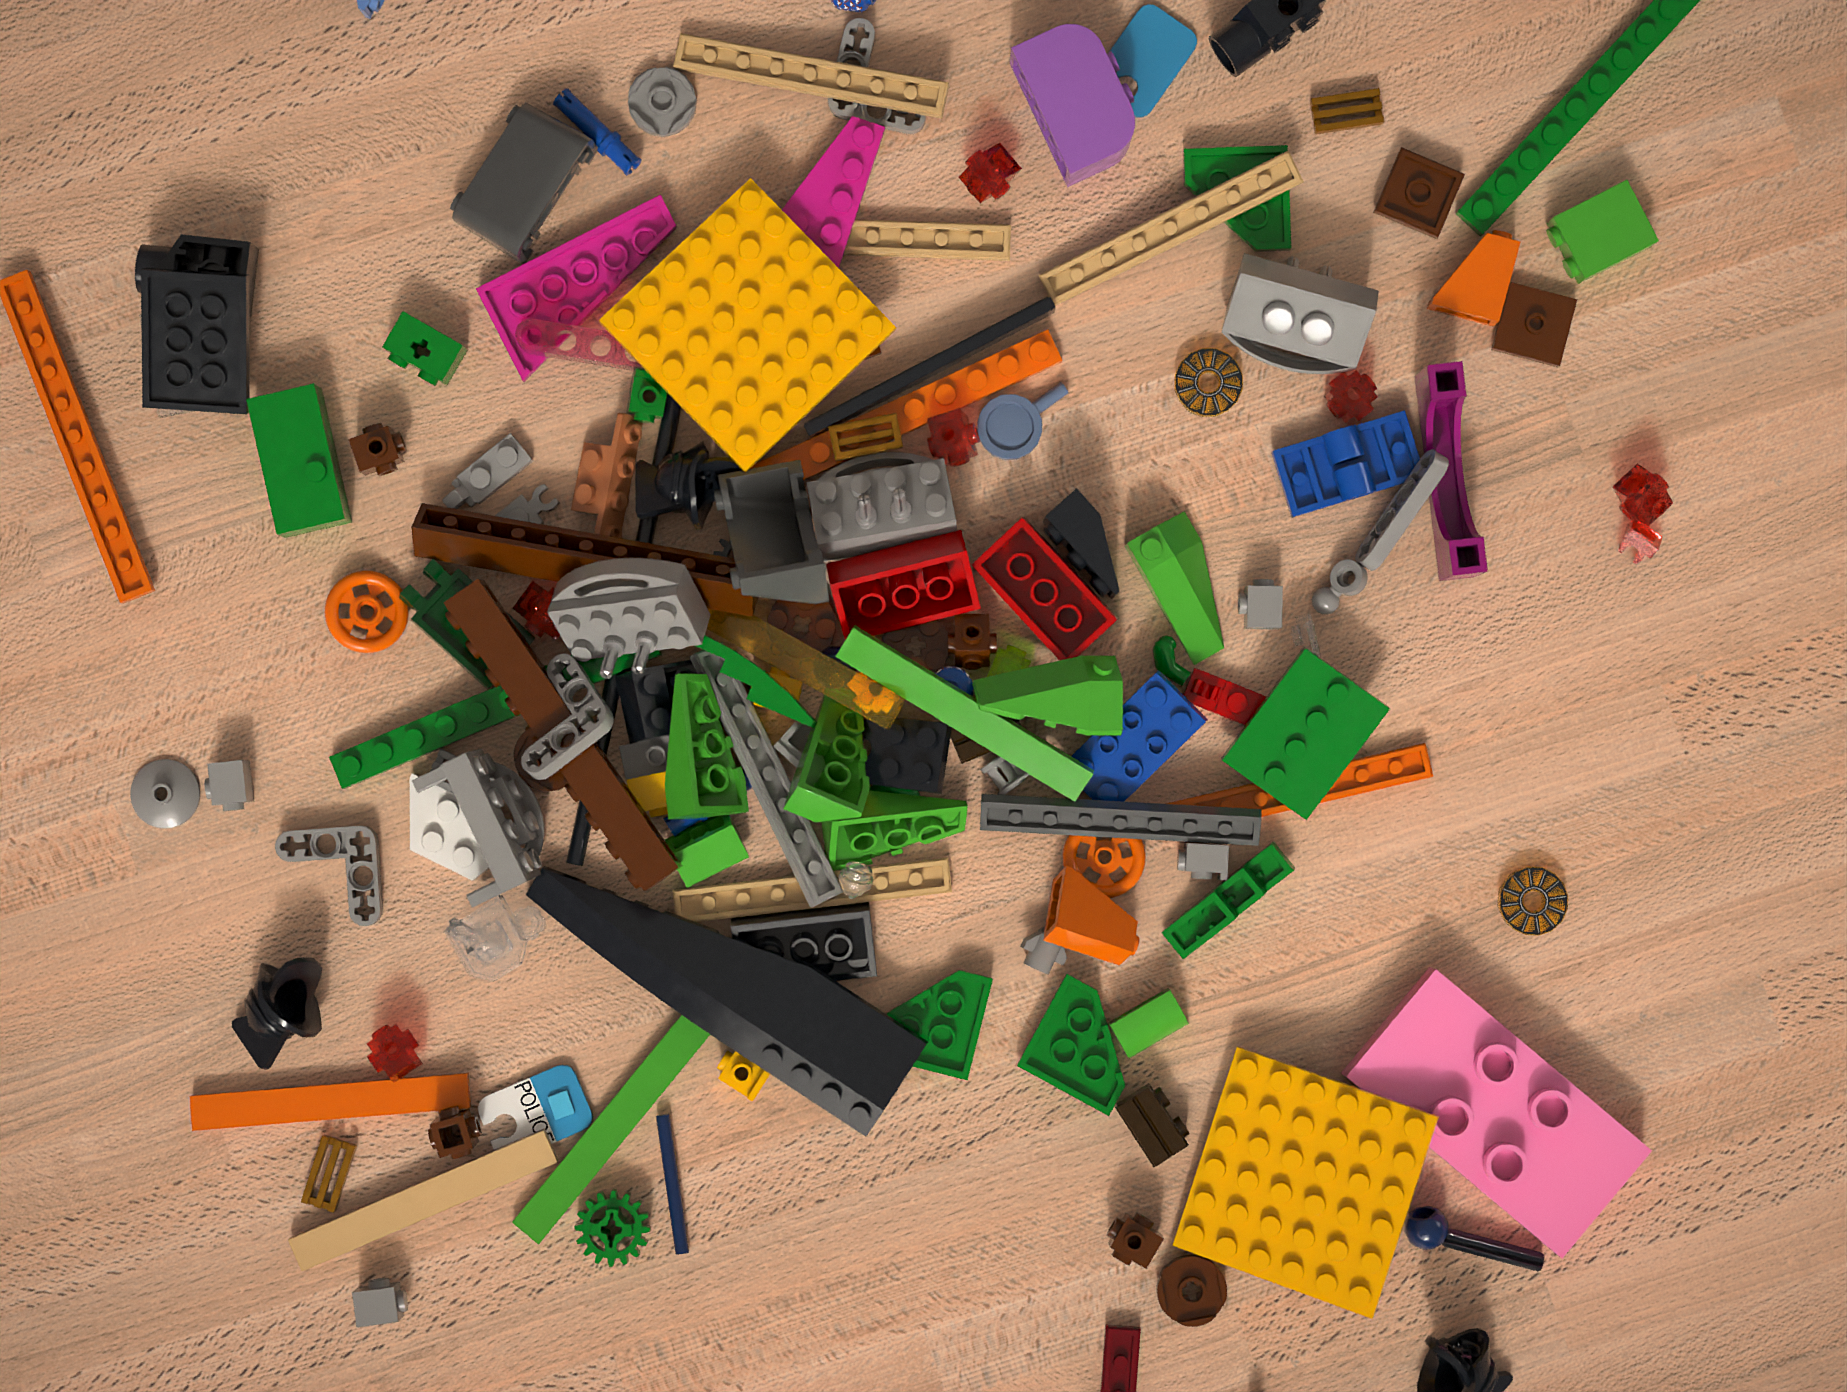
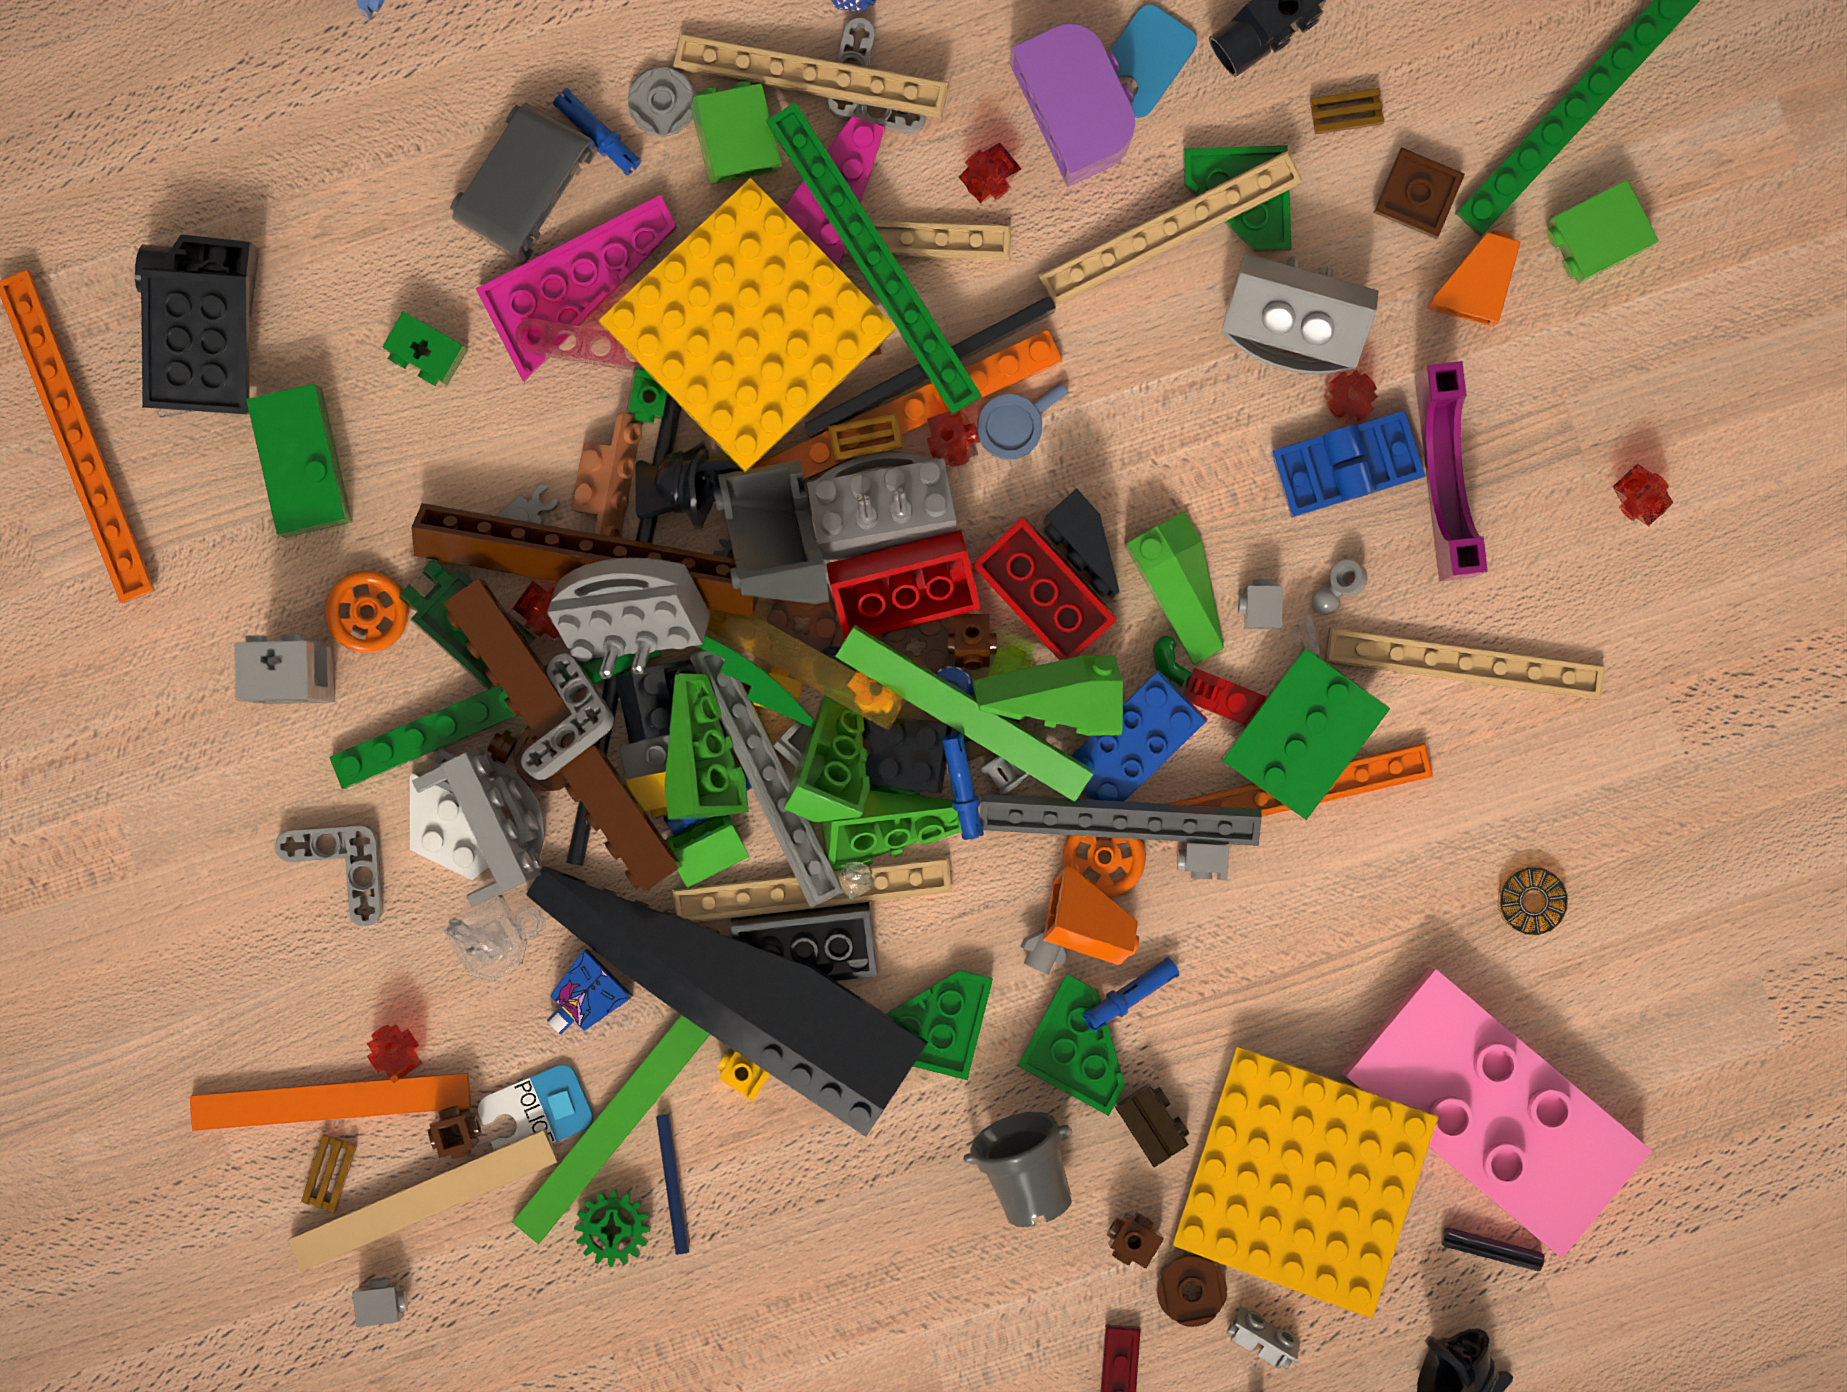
light grey dish [130,759,200,828] -> none
light grey brick [204,760,254,811] -> none
black helmet [232,957,322,1070] -> none
reddish brown brick [348,423,407,476] -> none
light grey hinge [442,433,533,509] -> none
bright green brick [1108,988,1189,1058] -> none
green slope [1161,841,1295,959] -> none
tile [1174,348,1243,417] -> none
light grey beam [1355,449,1449,571] -> none
dark blue piece [1404,1206,1449,1250] -> none
reddish brown plate [1491,282,1577,367] -> none
clear red tile [1618,517,1663,564] -> none
none -> light grey plate [235,634,335,704]
none -> reddish brown plate [487,730,517,764]
none -> blue torso [547,949,633,1034]
none -> bright green brick [690,81,781,185]
none -> green plate [766,102,982,416]
none -> blue pin [941,733,984,840]
none -> dark grey piece [963,1112,1072,1227]
none -> blue pin [1082,957,1179,1032]
none -> light grey hinge [1226,1306,1300,1369]
none -> tan tile [1325,627,1605,700]

